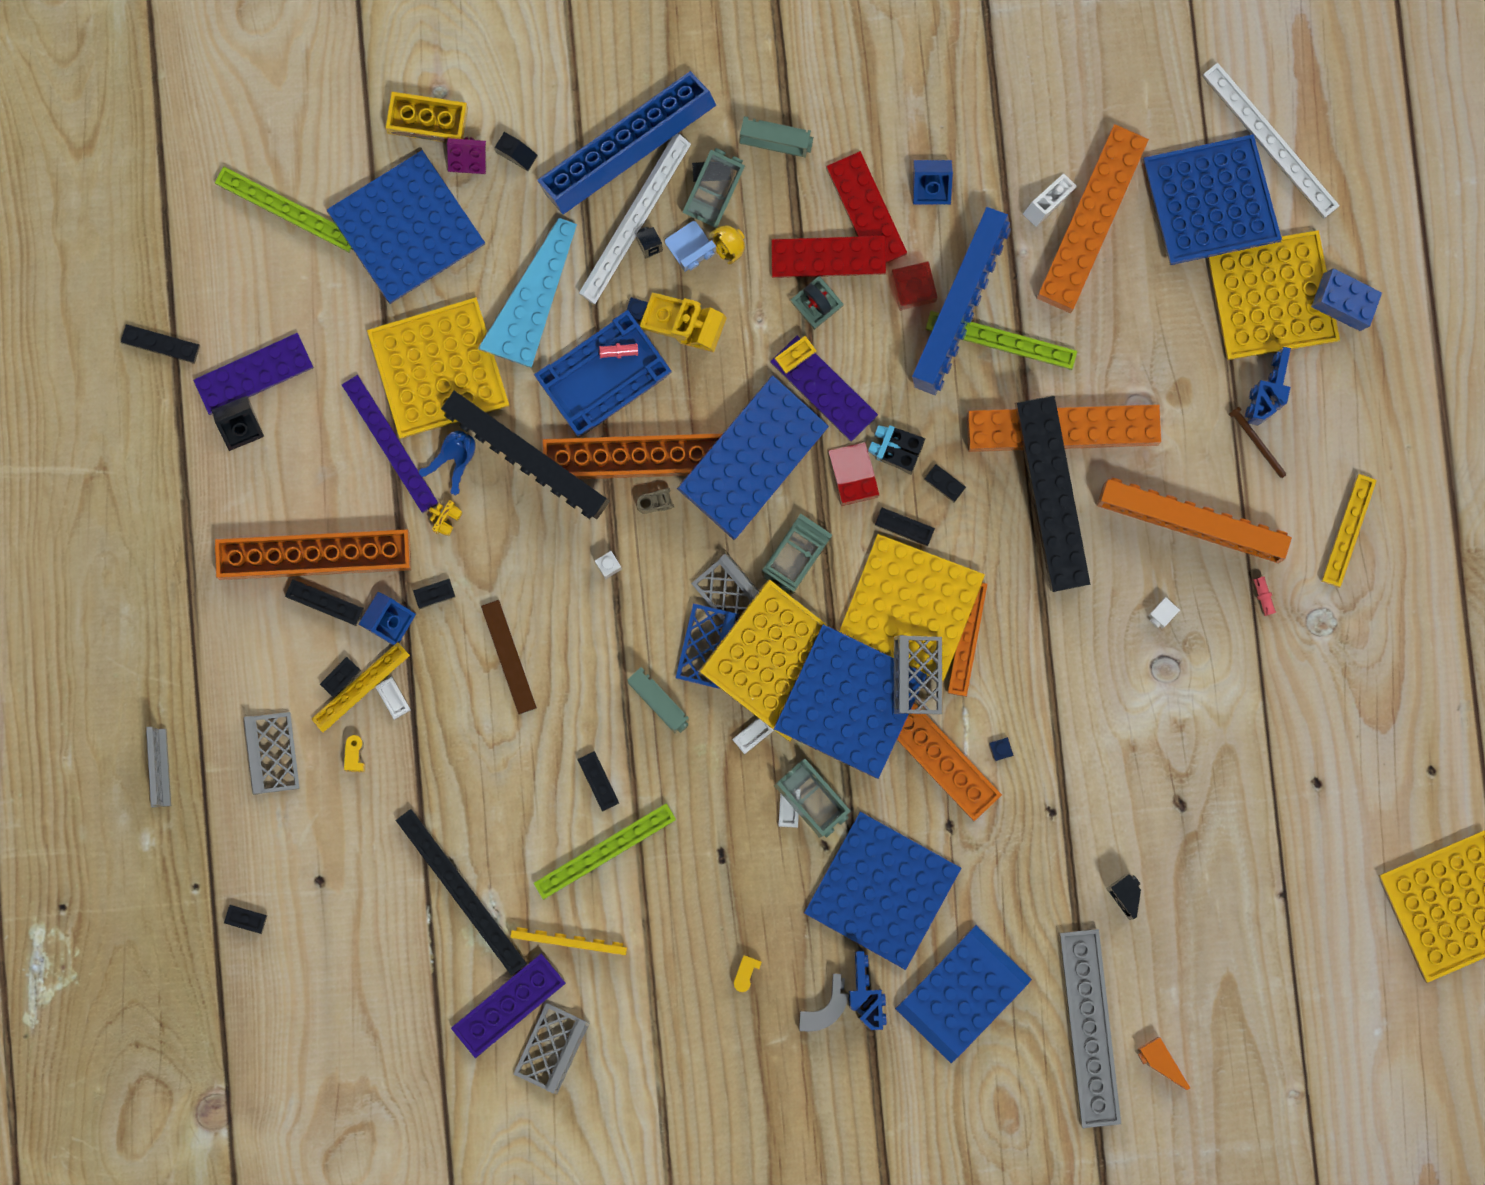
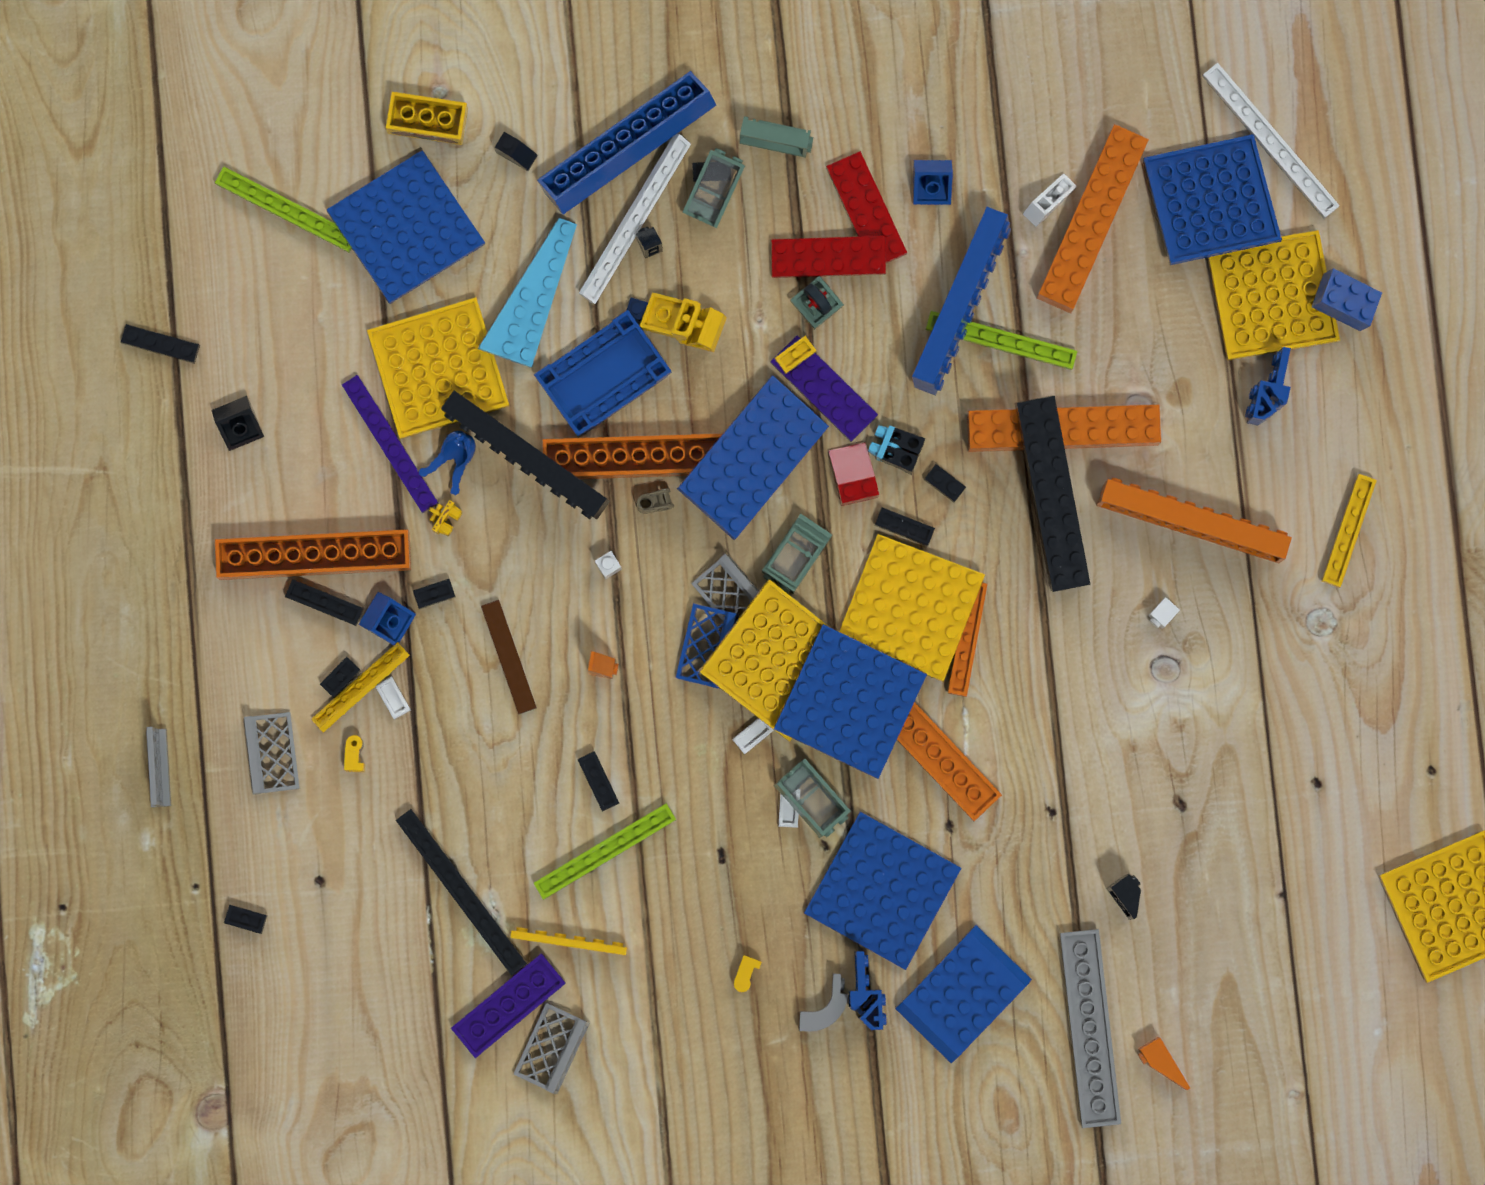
dark purple plate [193,333,314,415] -> none
magenta plate [447,137,486,174] -> none
coral pin [599,343,638,359] -> none
sand green door [627,667,689,733] -> none
light blue bracket [665,221,716,272] -> none
yellow cylinder [709,225,745,264] -> none
clear red brick [890,261,938,311] -> none
light grey fence [894,635,942,714] -> none
dark blue plate [989,737,1014,761] -> none
reddish brown bar [1229,406,1286,478] -> none
coral pin [1253,576,1276,616] -> none
none -> orange slope [588,651,619,679]

